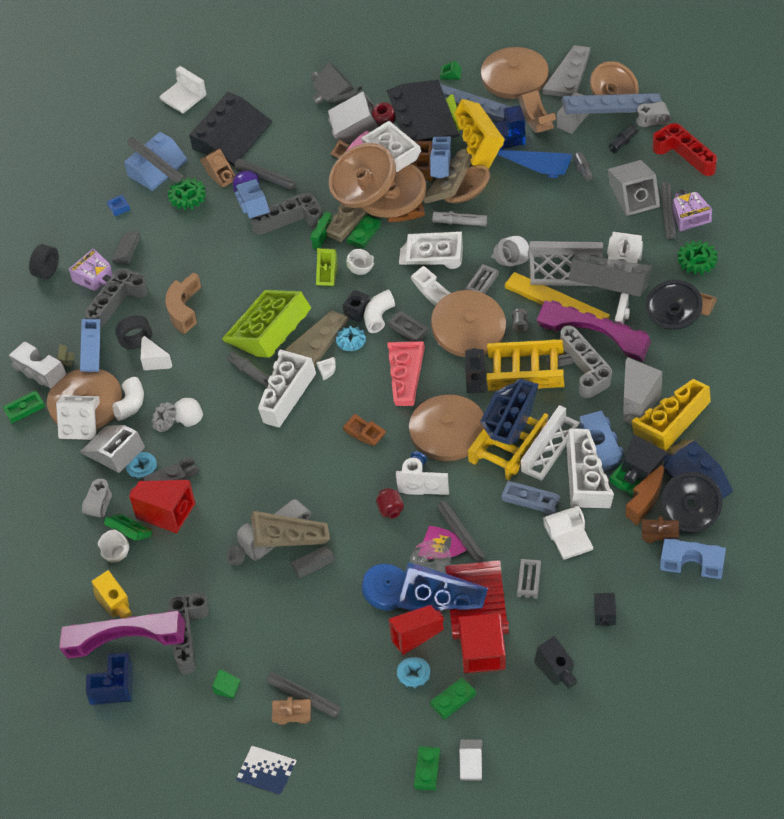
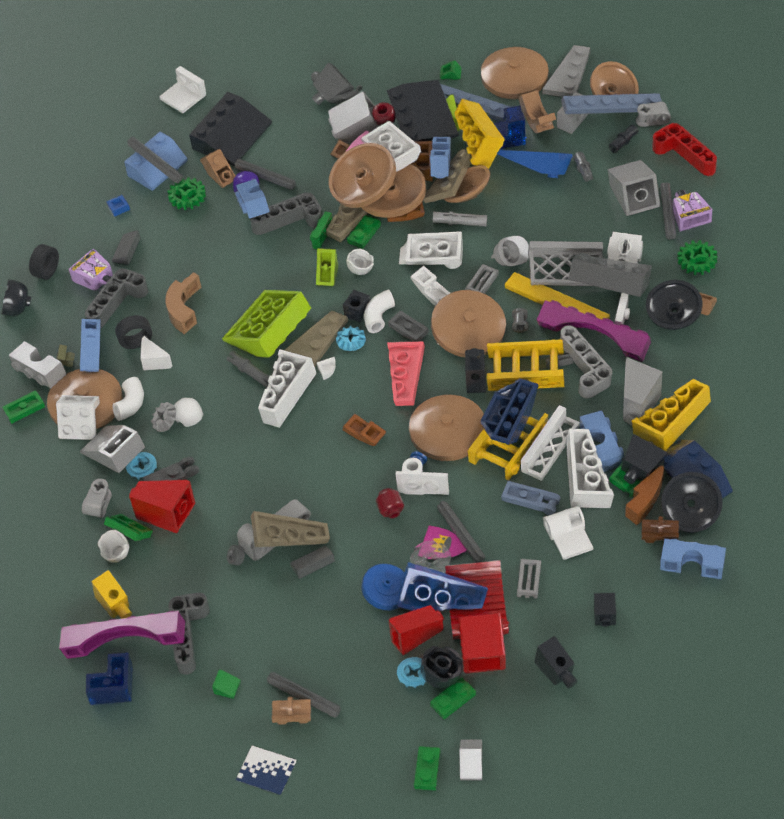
none -> black cylinder [1,279,31,316]
none -> black cylinder [420,646,463,689]

